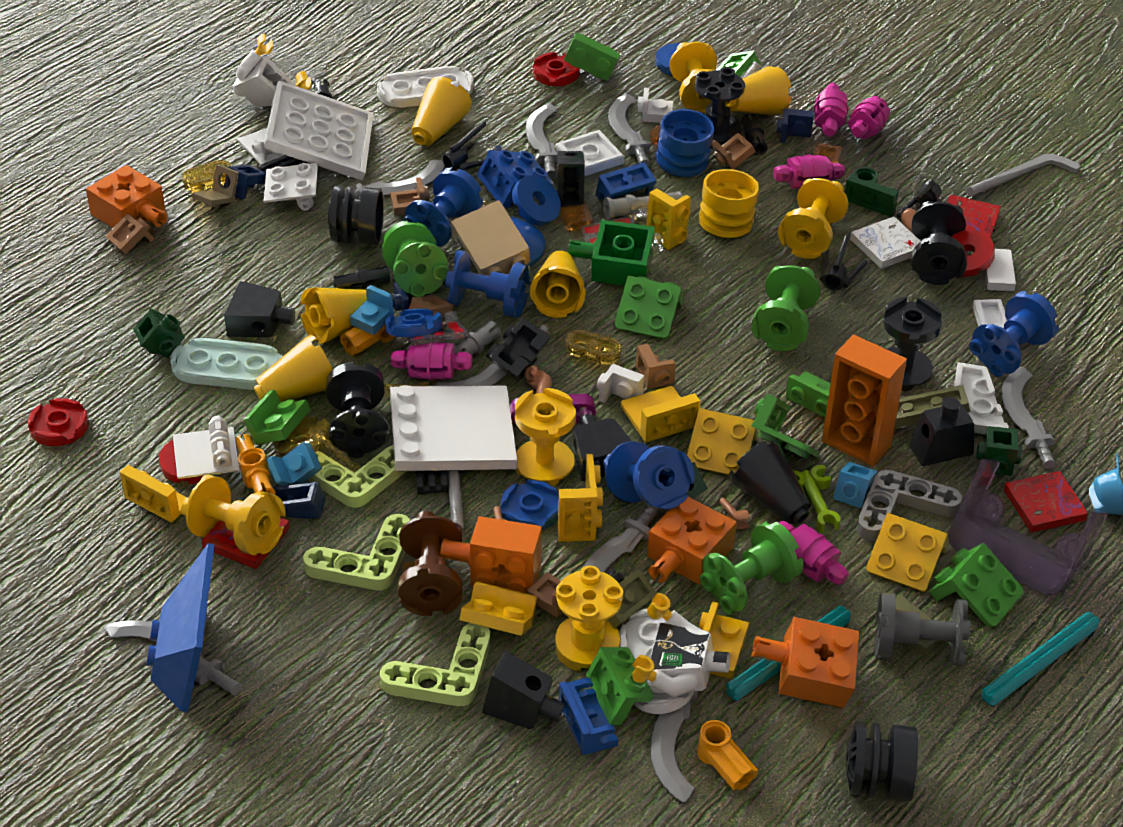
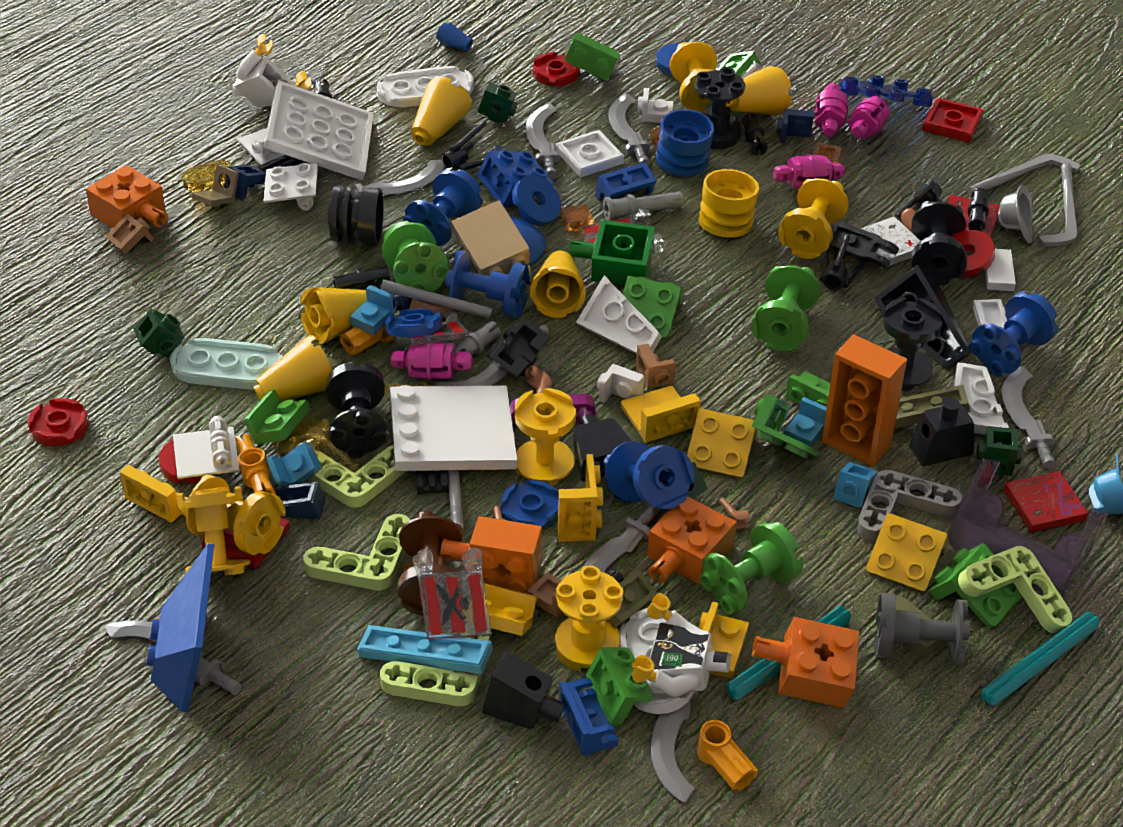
black torso [224,281,295,338] -> none
medium nougat bracket [390,177,430,217] -> none
black torso [557,151,585,209] -> none
clear yellow plate [566,330,621,365] -> none
yellow bracket [646,188,691,250] -> none
medium nougat bracket [711,133,756,170] -> none
black cone [729,439,811,525] -> none
dark pink piece [779,521,849,585] -> none
lime bar [793,465,841,533] -> none
dark green plate [845,167,899,217] -> none
black wheel [845,721,918,801] -> none
none -> yellow piece [177,486,250,575]
none -> medium azure tile [357,625,493,674]
none -> light grey bar [381,279,492,318]
none -> clear flag [413,548,492,640]
none -> blue cone [436,22,473,52]
none -> dark green brick [478,82,519,123]
none -> white wing [576,275,662,354]
none -> dark azure bracket [784,397,827,447]
none -> black hinge [829,221,899,269]
none -> clear blue plant [838,75,933,107]
none -> black wedge [874,265,972,369]
none -> red tile [922,98,984,143]
none -> yellowish green beam [958,546,1072,634]
none -> black pin [968,188,989,232]
none -> light grey piece [998,185,1033,244]
none -> light grey piece [1039,163,1078,247]

